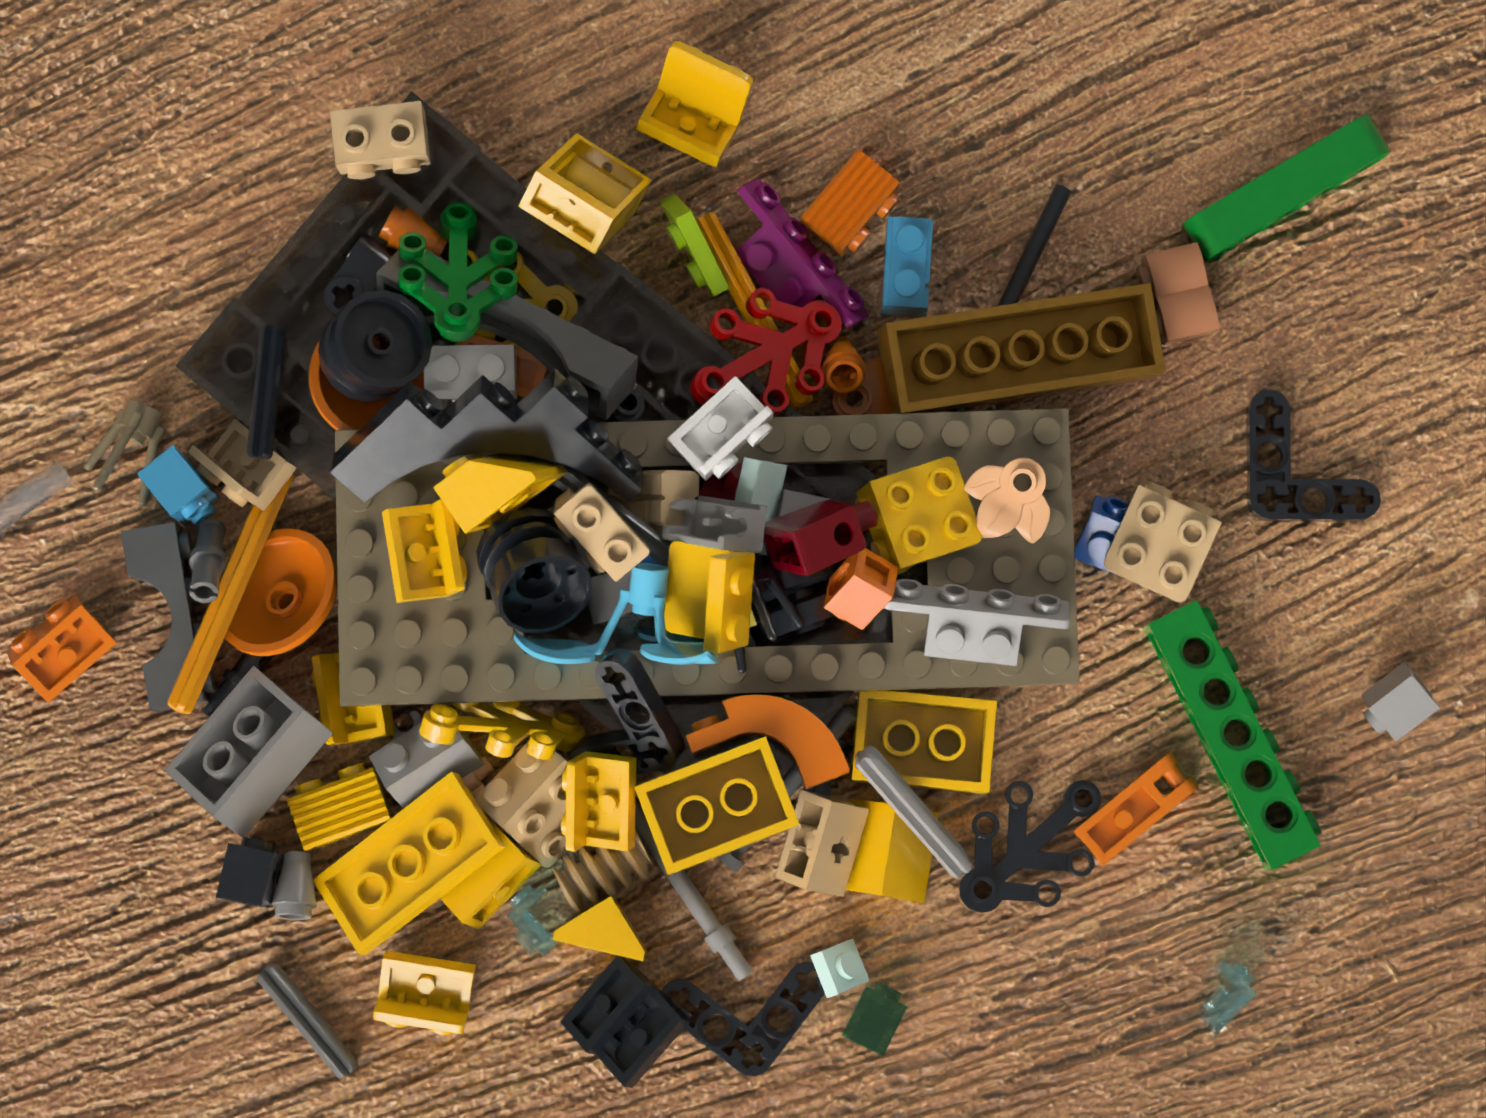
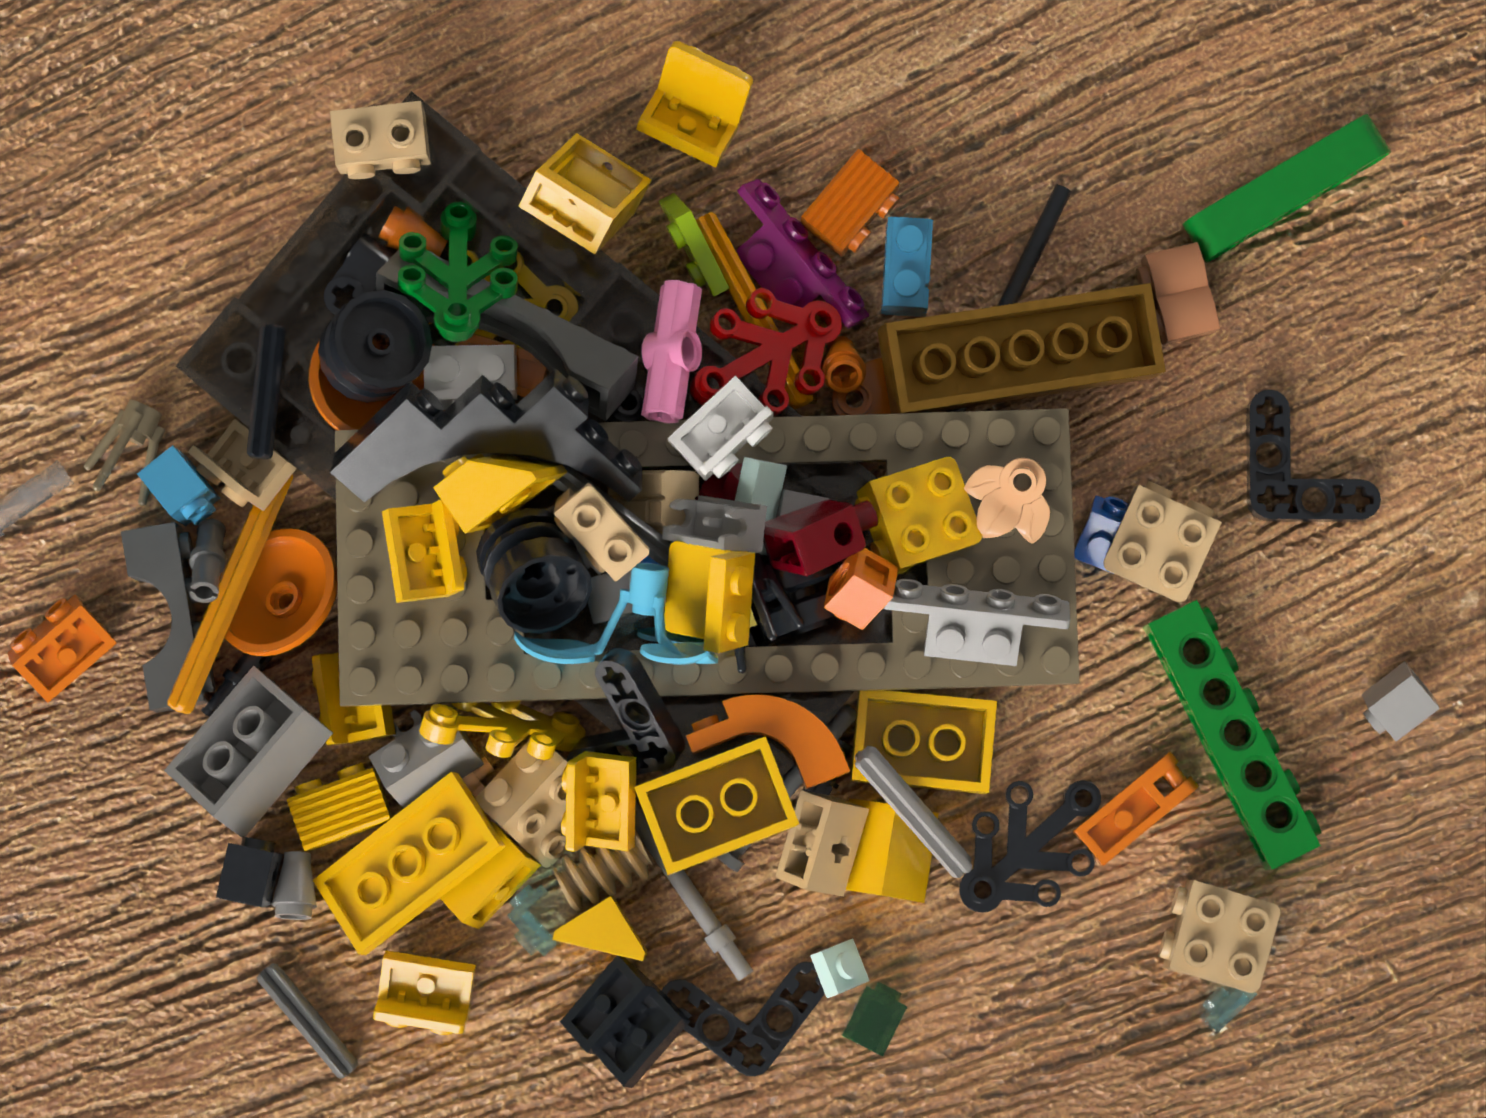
none -> bright pink piece [641,280,702,424]
none -> tan bracket [1158,880,1280,993]

